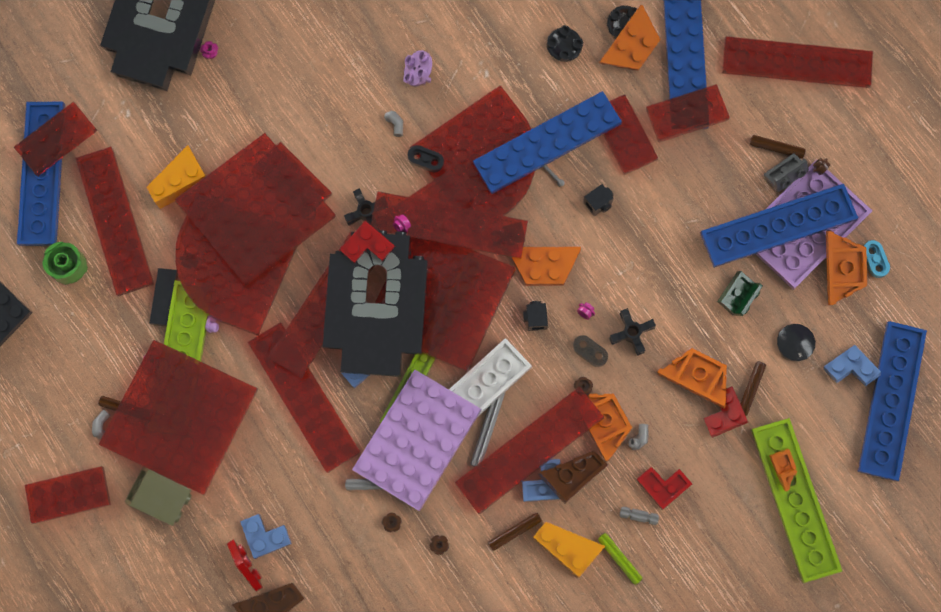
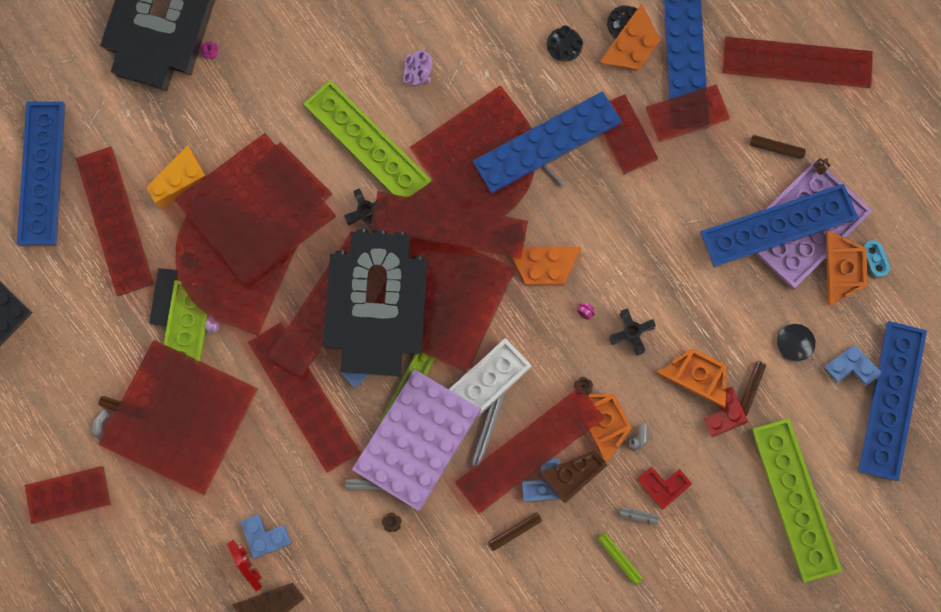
clear red plate [14,101,98,176] -> none
bright green brick [42,242,88,285] -> none
olive slope [125,466,192,526] -> none
red plate [340,221,395,263] -> none
light grey arm [384,111,403,137] -> none
dark pink plate [393,215,411,232] -> none
black plate [408,145,444,172] -> none
reddish brown plate [430,535,449,555] -> none
black brick [523,301,548,331] -> none
light orange wedge [532,522,605,578] -> none
clear smoke plate [573,335,608,367] -> none
black brick [583,184,614,216] -> none
dark green bracket [717,271,763,316] -> none
dark grey bracket [764,153,809,192] -> none
orange slope [769,448,798,491] -> none
none -> lime plate [303,80,432,207]

